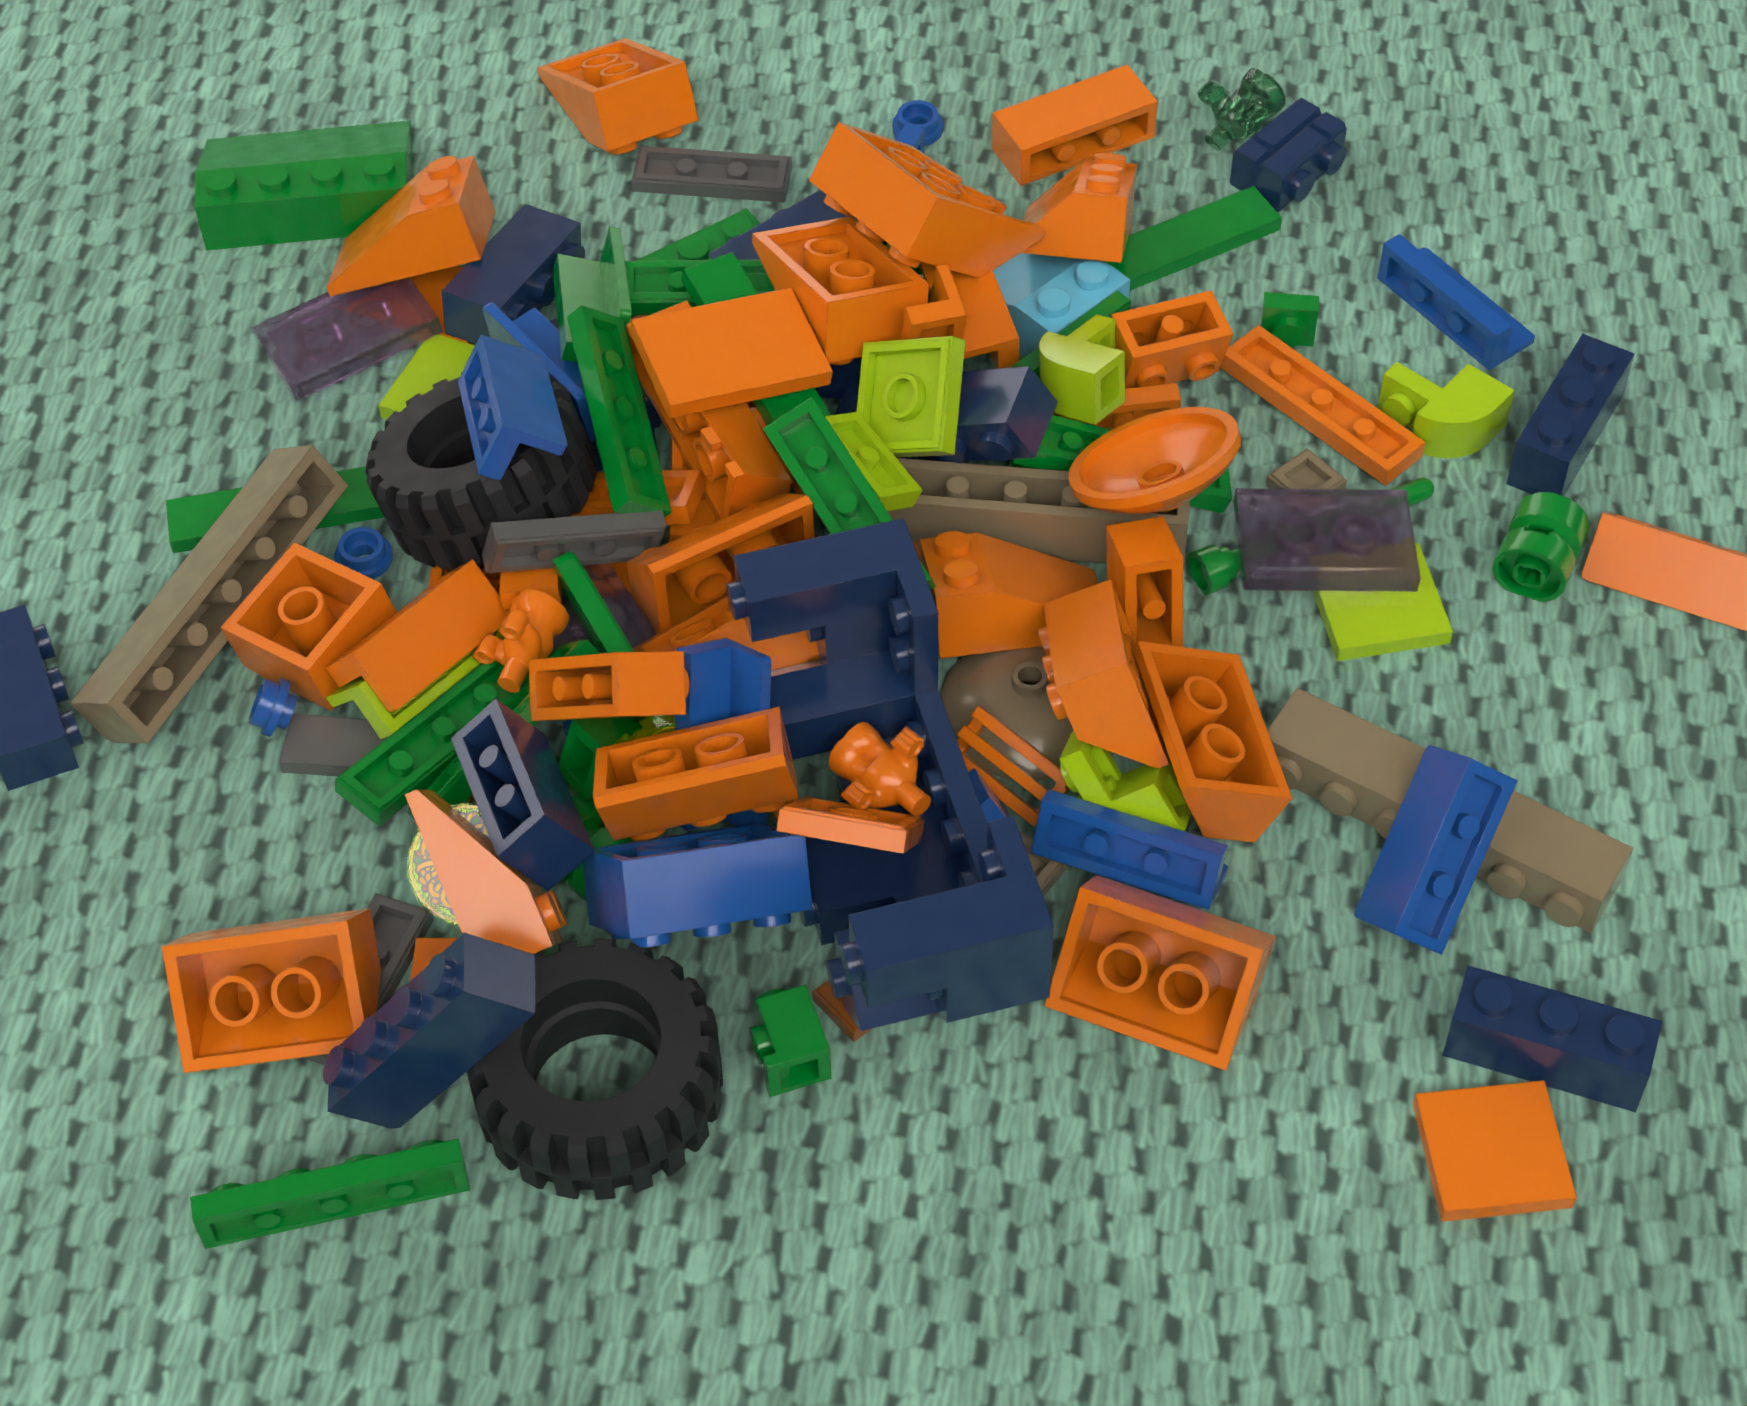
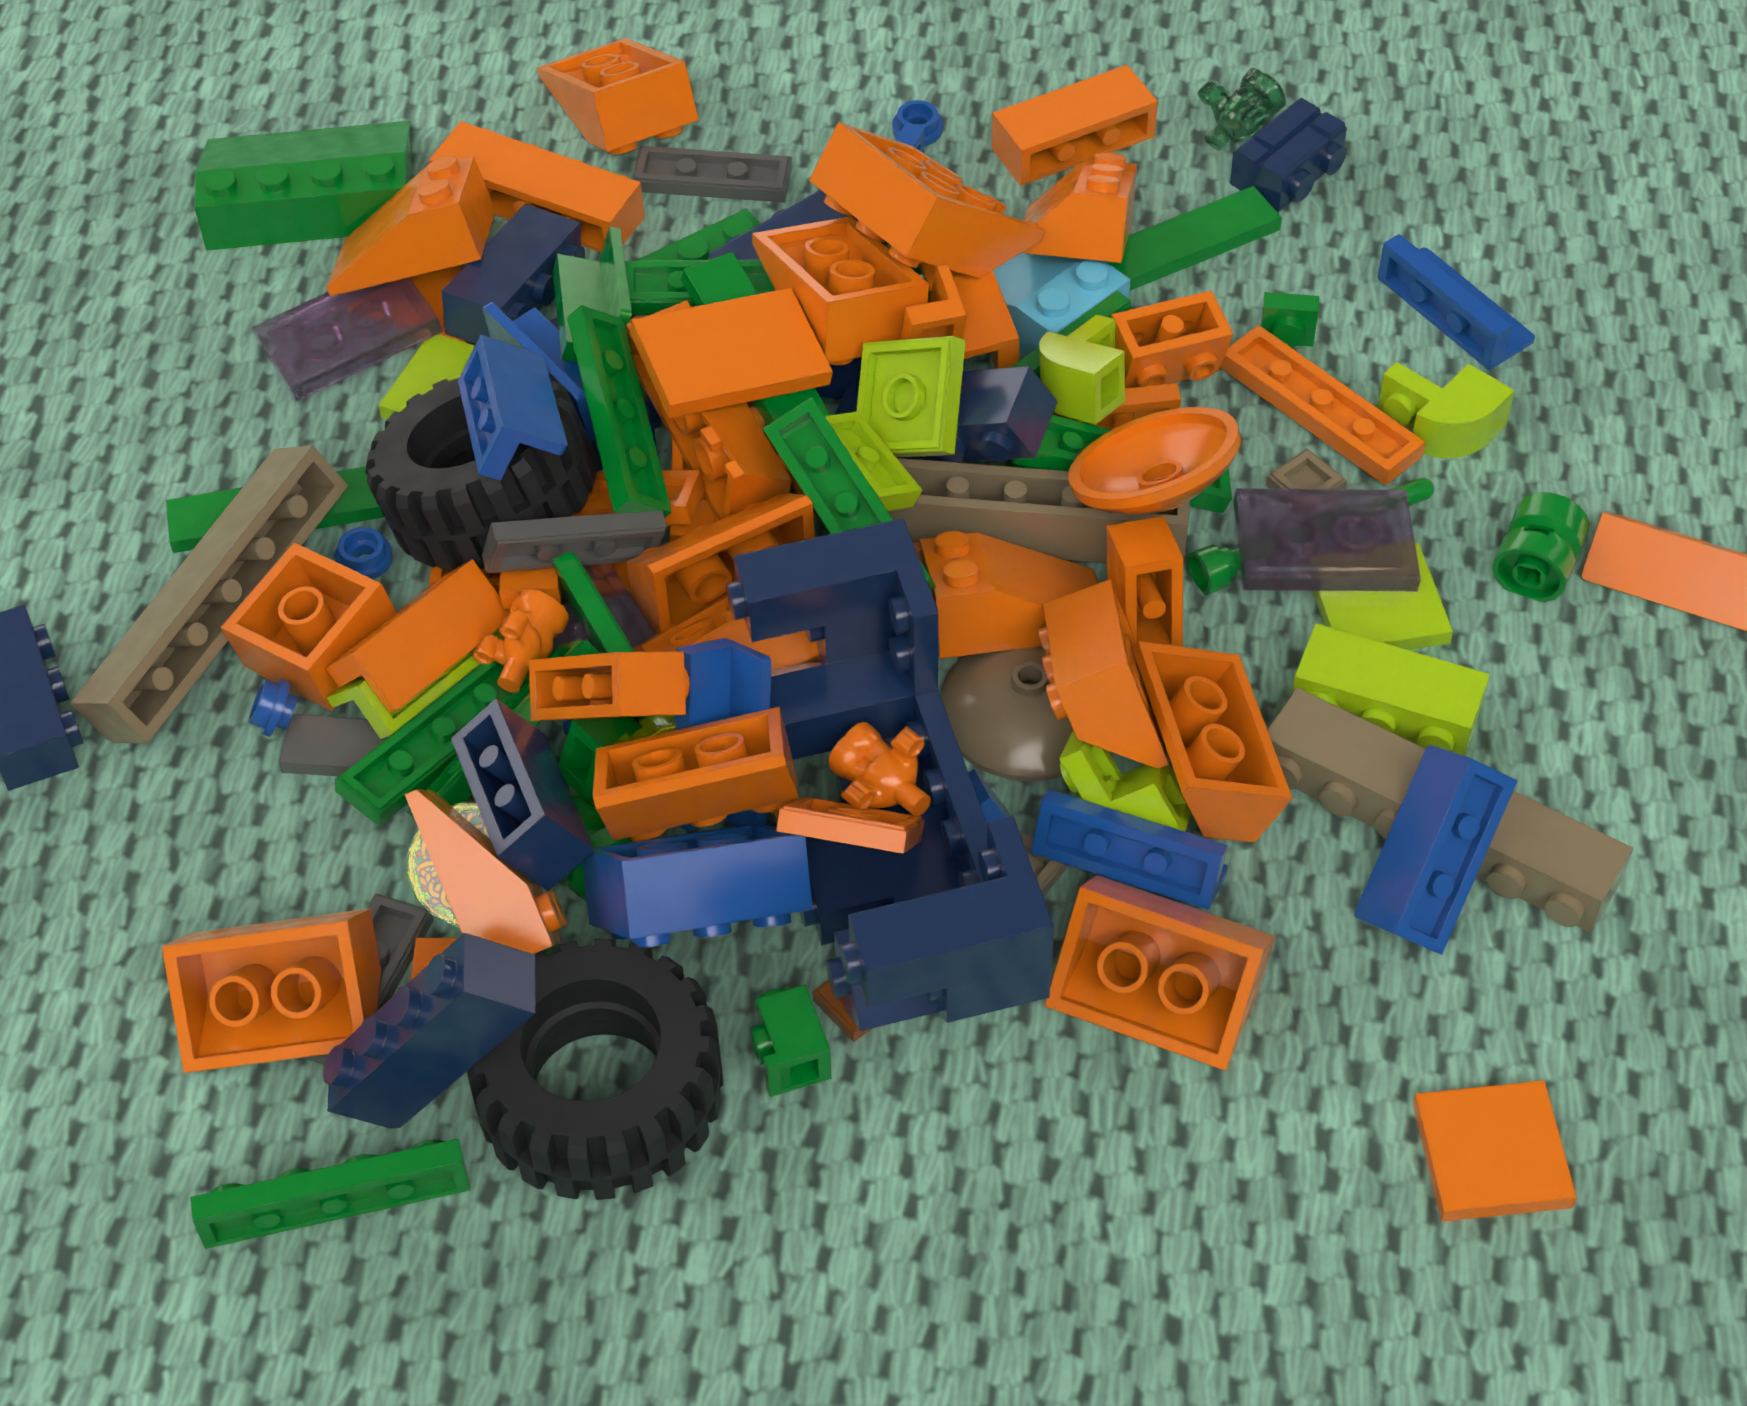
orange tile [957,706,1069,827] -> none
dark blue brick [1442,965,1663,1113] -> none
dark blue brick [1506,333,1635,496] -> none
none -> orange brick [429,121,645,253]
none -> lime brick [1292,623,1490,756]

